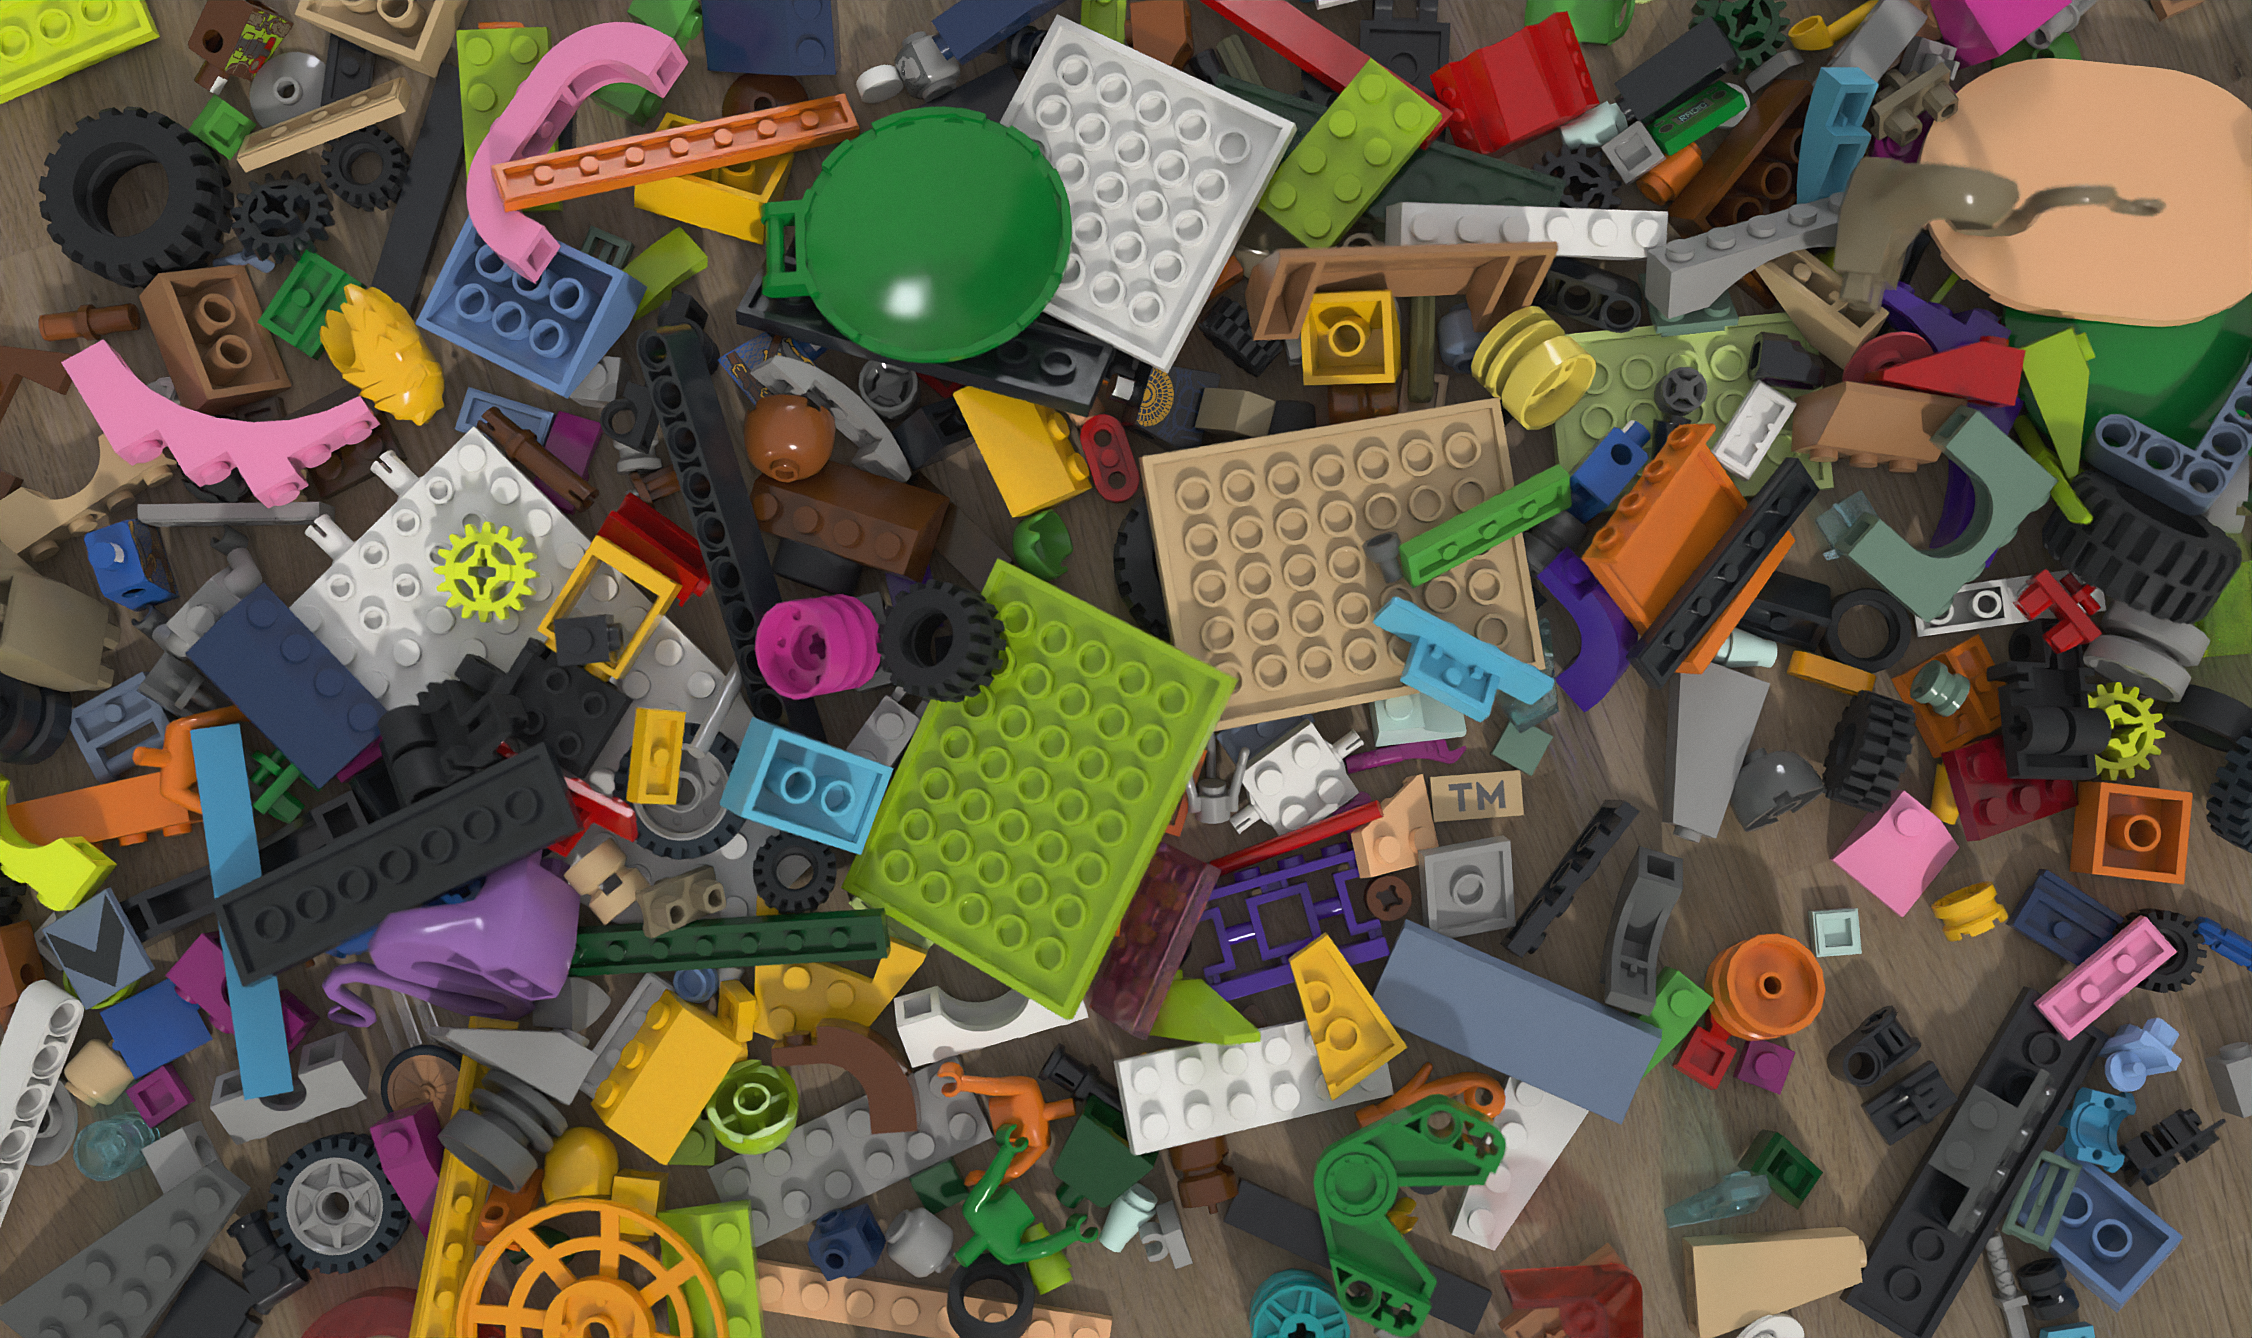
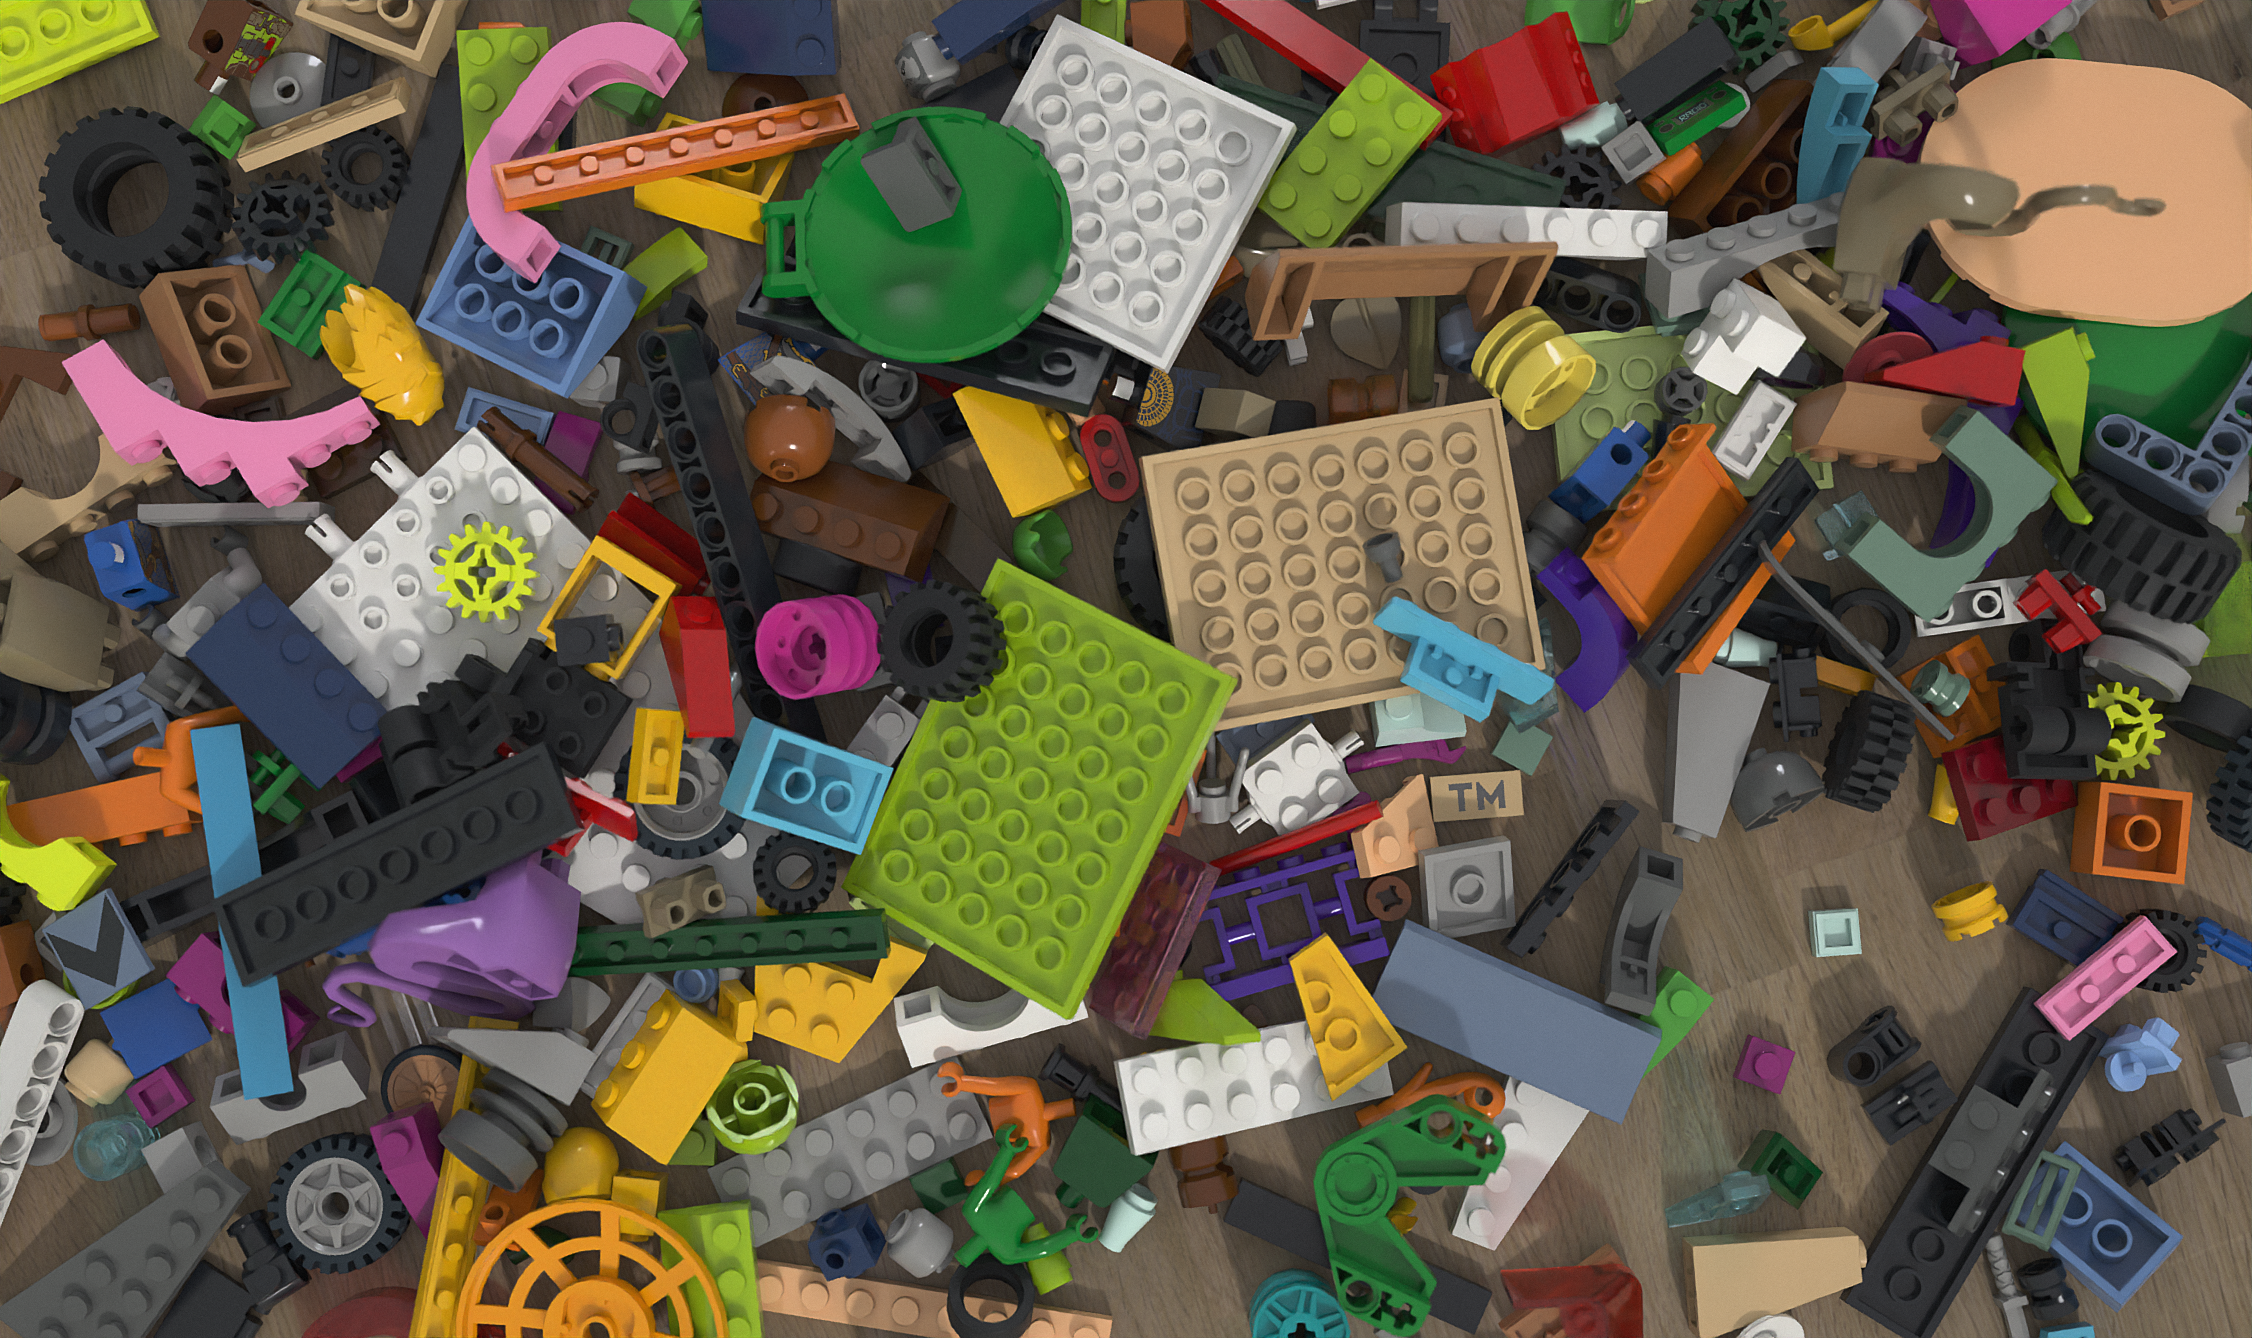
tan wheel [563,837,652,925] -> none
reddish brown arch [771,1018,922,1134] -> none
white tile [856,65,904,103] -> none
light grey tile [1138,1200,1193,1269] -> none
yellow slope [1301,289,1402,385] -> none
bright green plate [1398,464,1572,588] -> none
red plate [1671,1008,1737,1090] -> none
orange wheel [1704,933,1826,1041] -> none
bright pink slope [1830,790,1959,917] -> none
dark azure piece [2057,1087,2136,1173] -> none
none -> red slope [659,596,735,738]
none -> dark grey panel [860,117,962,232]
none -> white brick [1681,278,1806,395]
none -> dark grey piece [1758,540,1955,741]
none -> black hinge [1769,643,1822,742]

